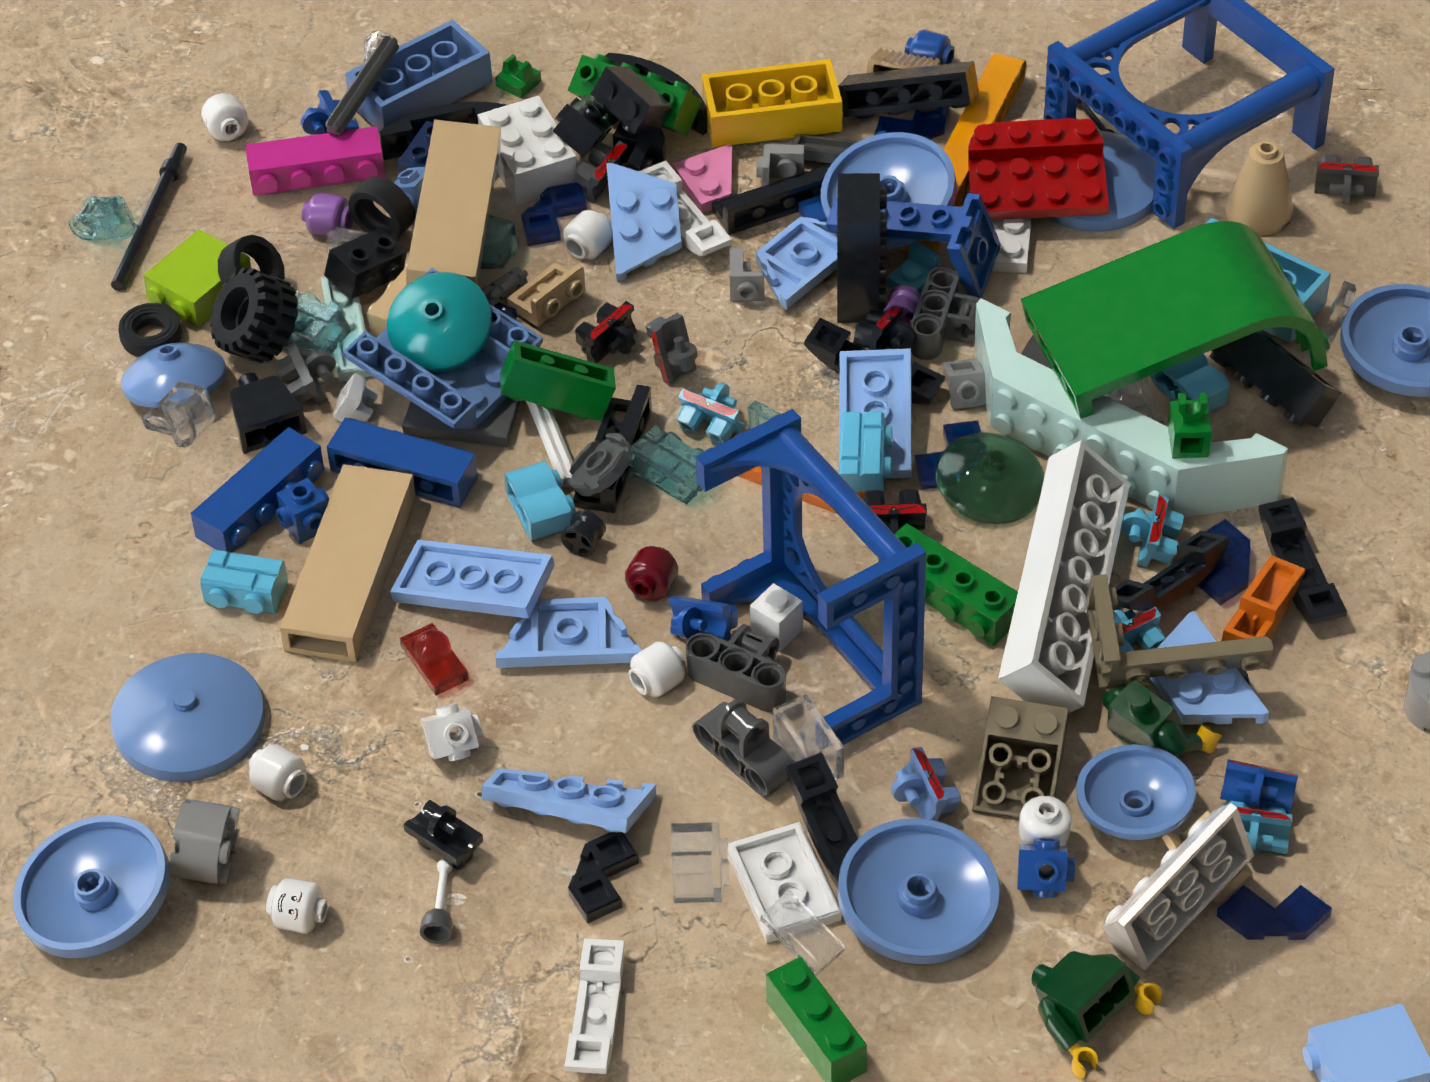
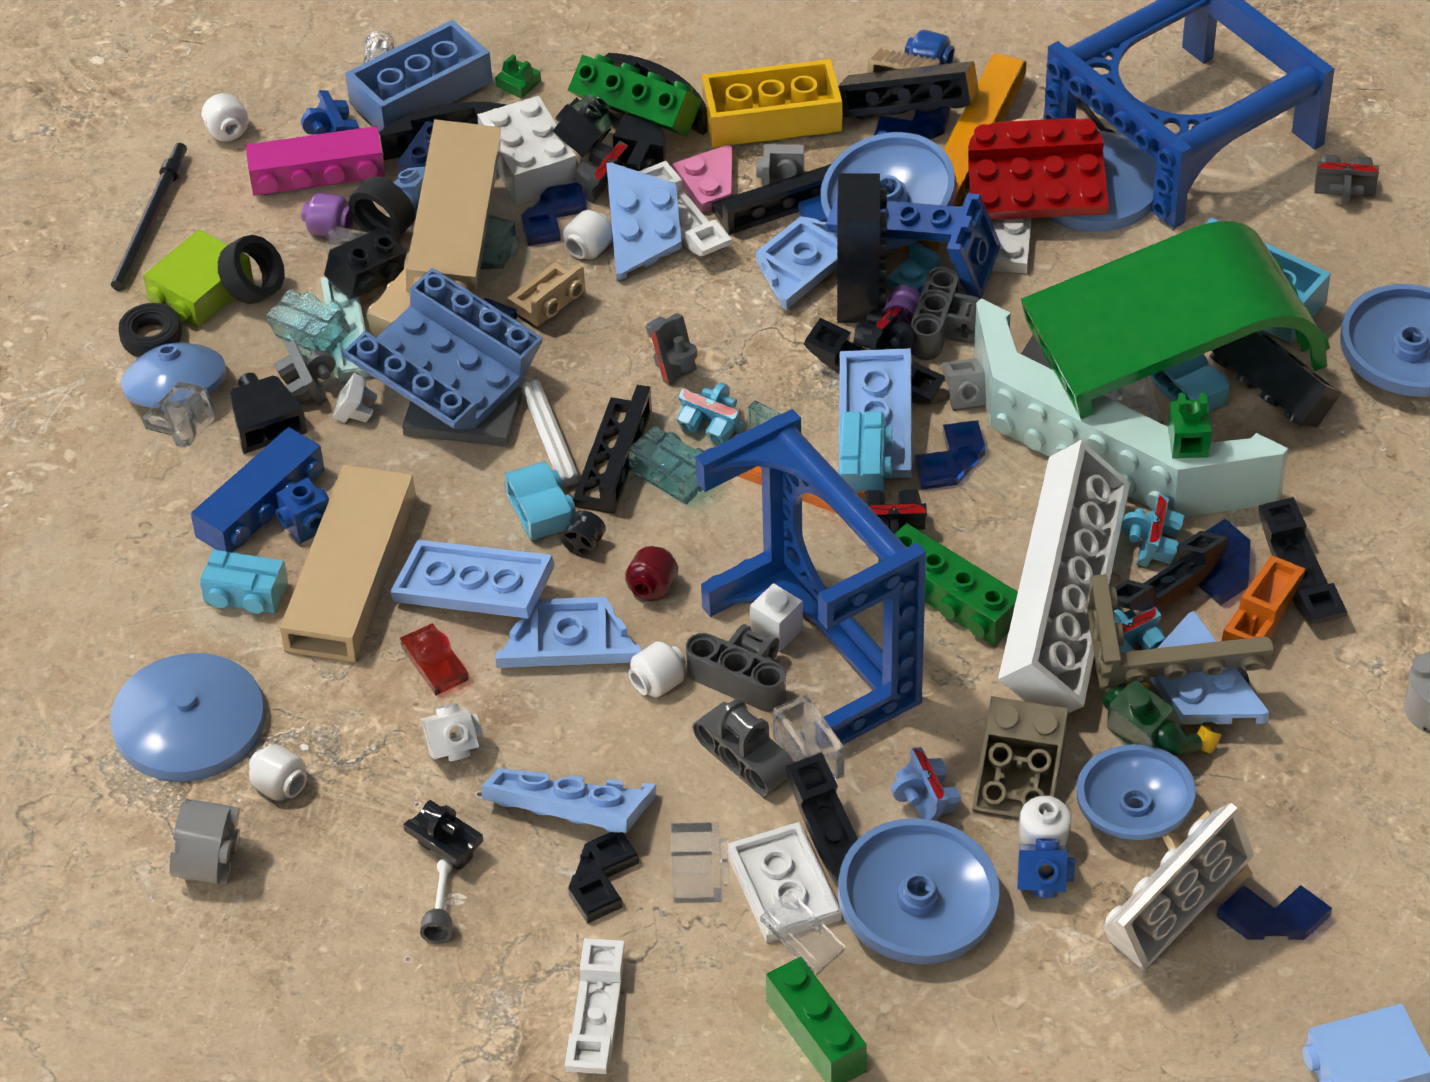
medium blue dish [13,815,170,958] -> none
clear light blue piece [69,195,138,241] -> none
black tyre [210,268,298,363] -> none
white head [266,877,328,934] -> none
dark grey axle [325,36,399,136] -> none
blue brick [327,417,478,508] -> none
teal dish [387,272,492,372] -> none
dark grey axle [481,267,529,306] -> none
green brick [499,340,616,422] -> none
dark grey tile [568,433,633,496] -> none
black hips [575,301,638,363] -> none
black brick [590,66,673,135] -> none
blue hips [669,595,738,641] -> none
light grey bracket [730,248,765,301] -> none
dark grey tile [791,134,859,163] -> none
clear green dish [936,432,1044,524] -> none
dark green torso [1031,951,1162,1079] -> none
blue hips [1220,759,1298,814] -> none
medium azure hips [1221,801,1293,856] -> none
tan cone [1225,141,1294,236] -> none
clear tile [1320,281,1356,352] -> none

